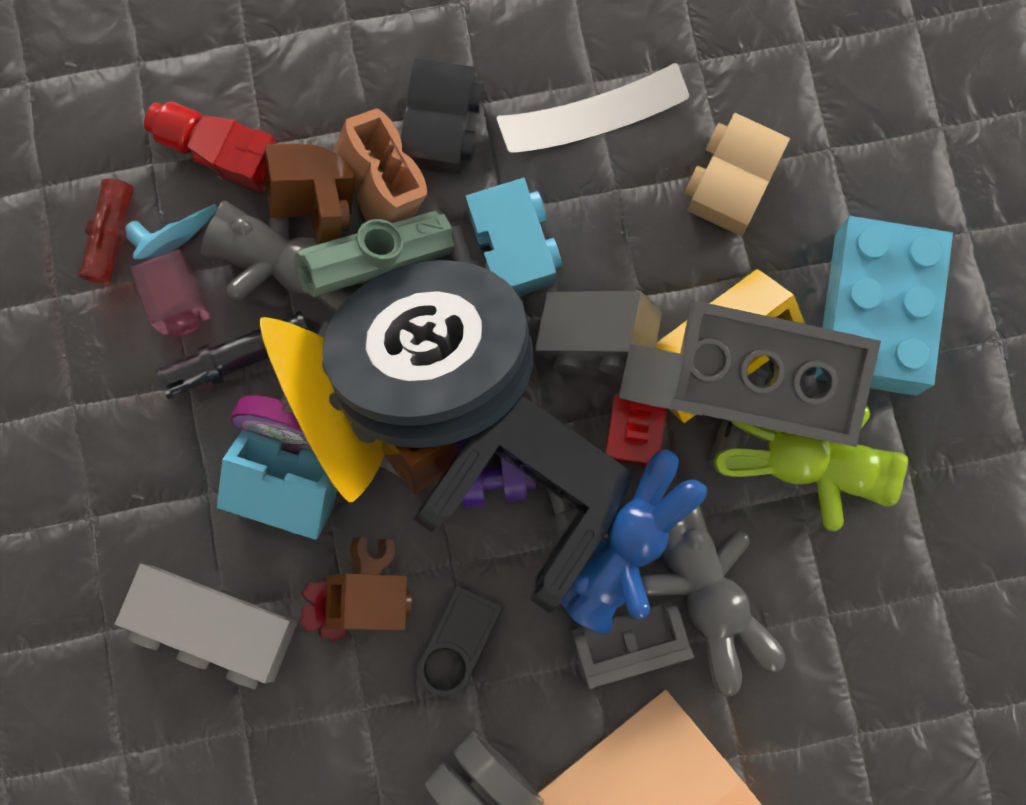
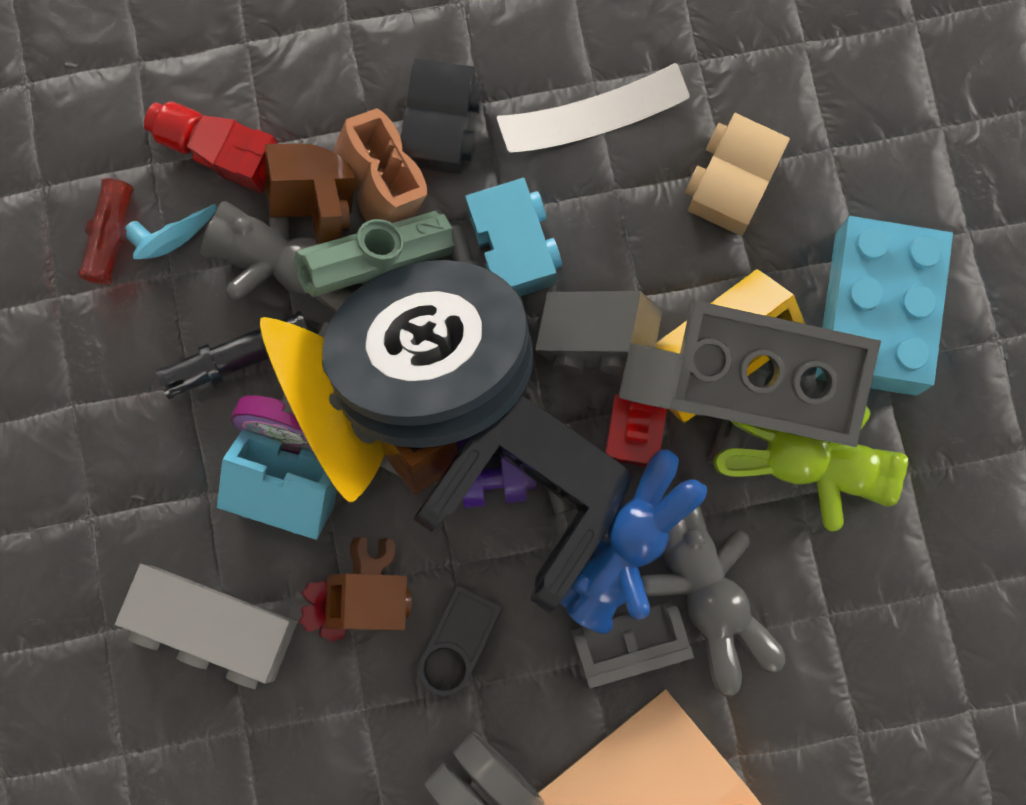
clear pink brick [131,249,211,336] -> none

